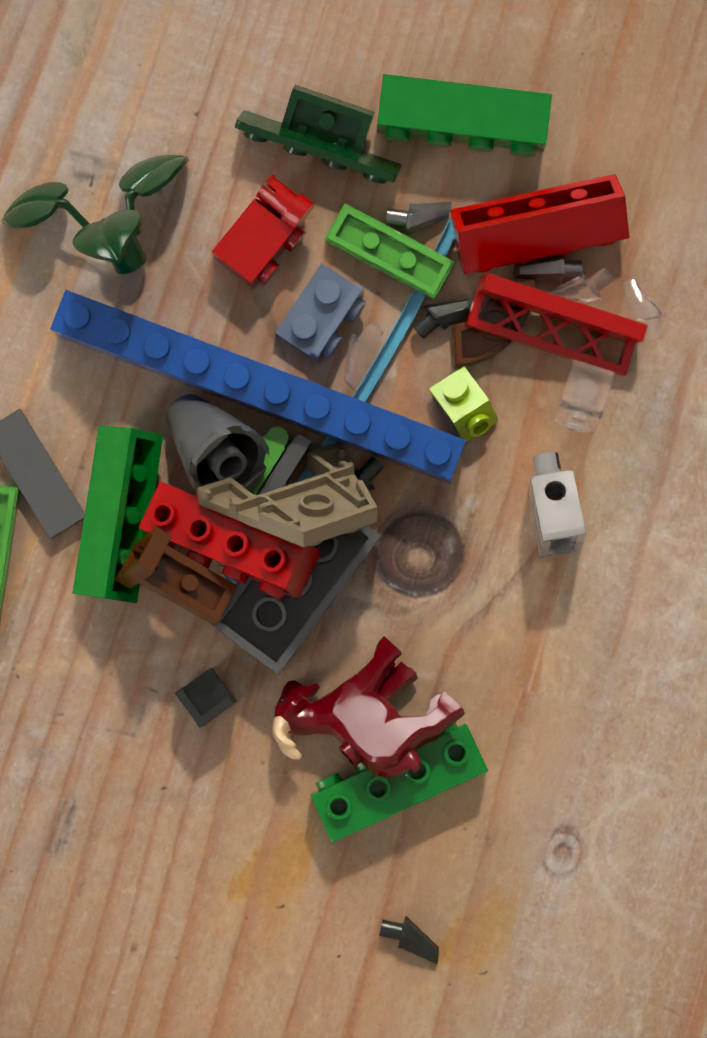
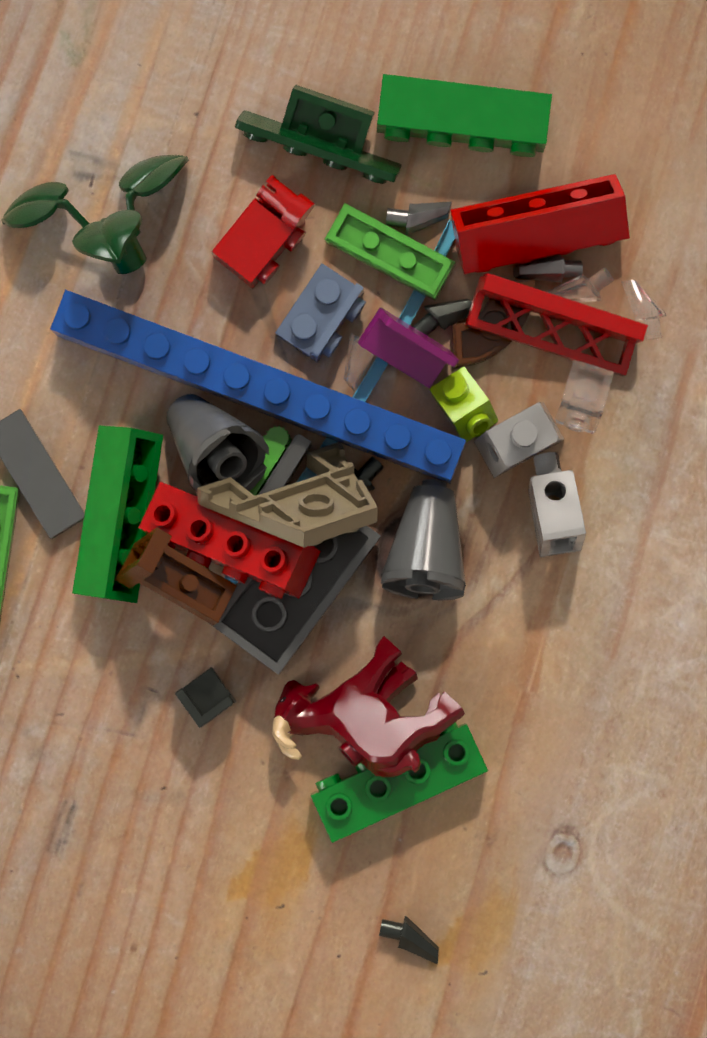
none -> magenta panel [357,307,459,389]
none -> dark grey cone [381,479,466,601]
none -> light grey torso [474,402,564,478]

